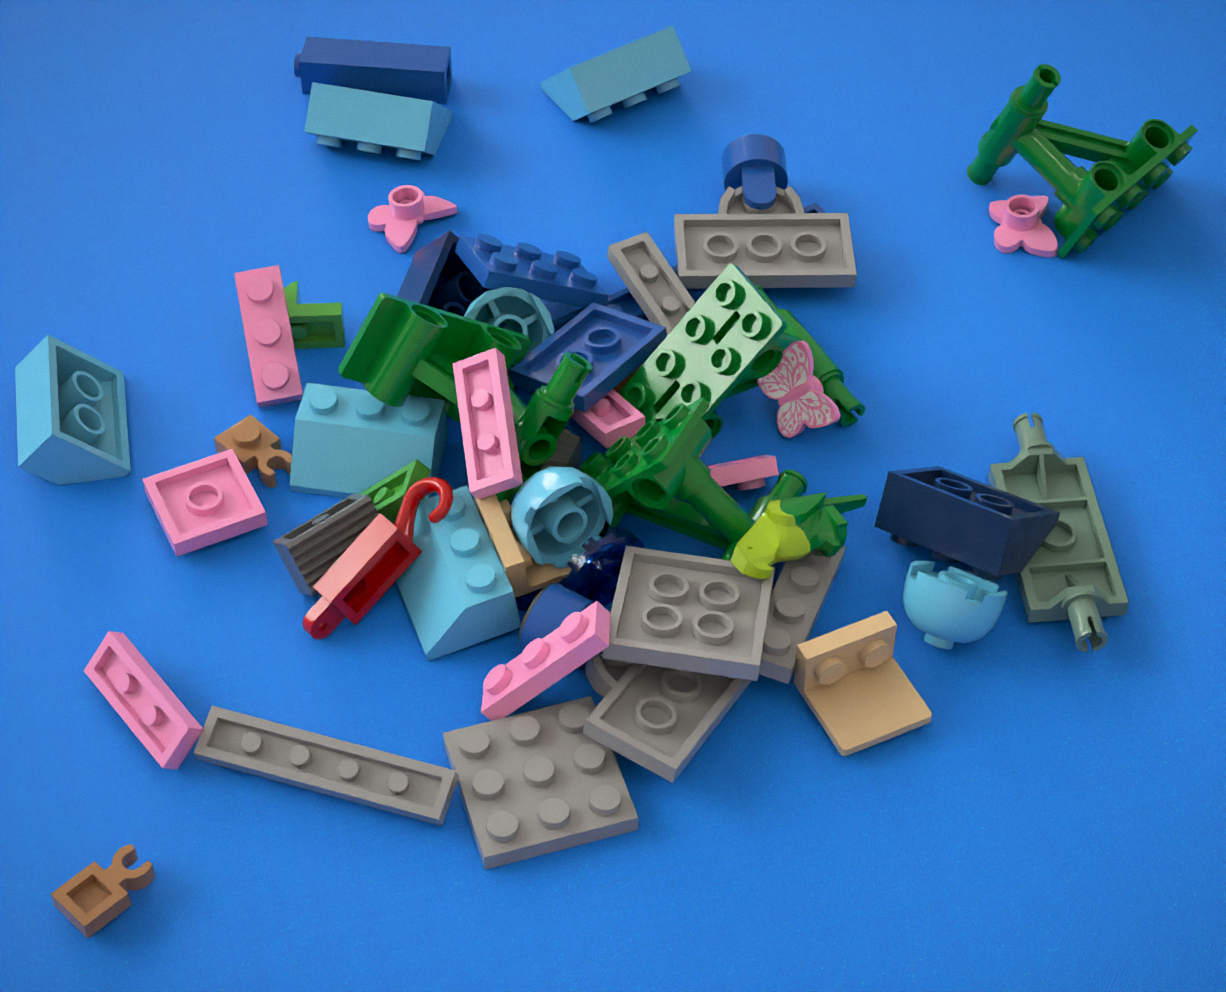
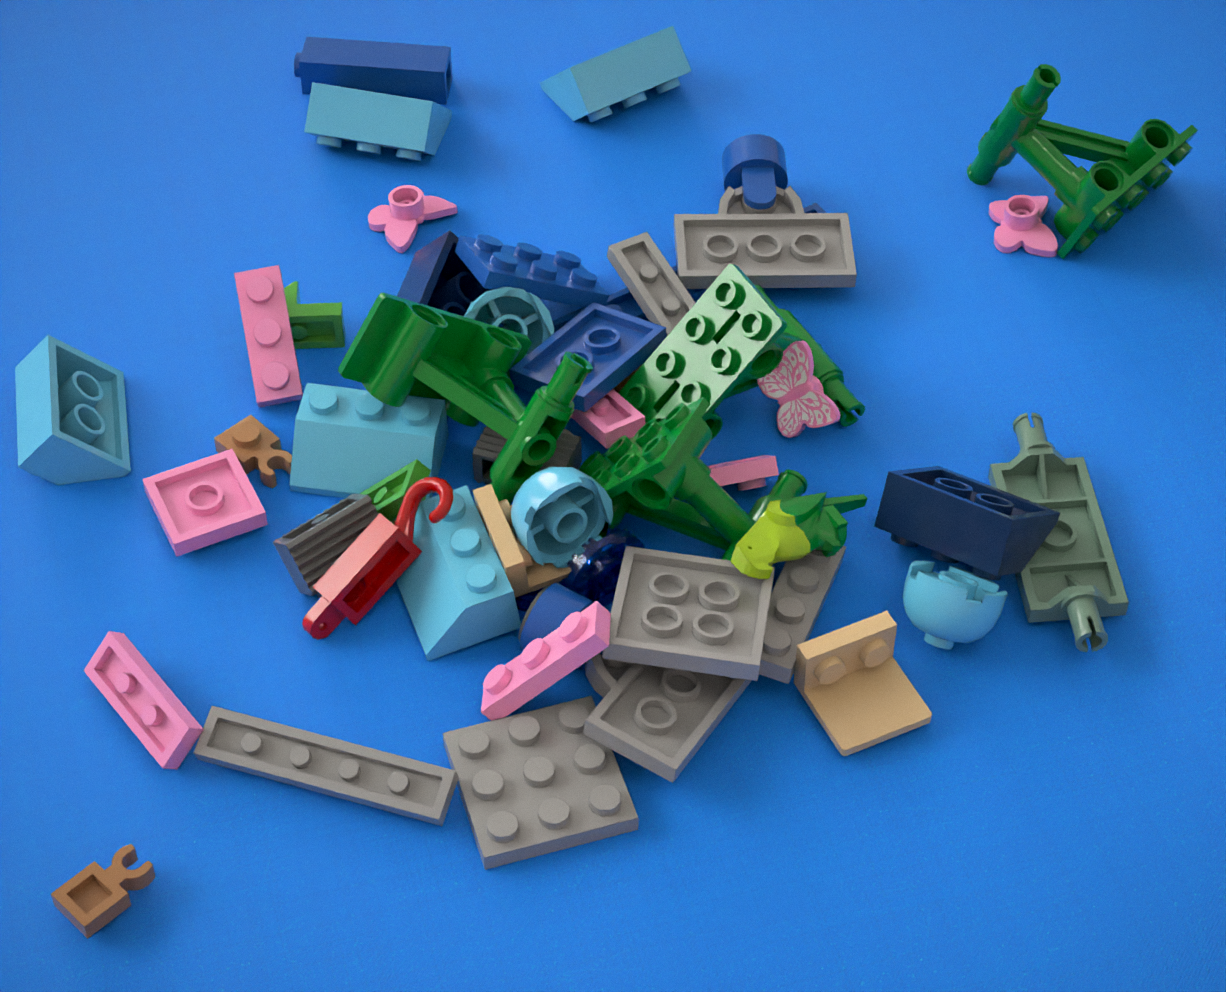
bright pink plate [453,348,523,500] -> none

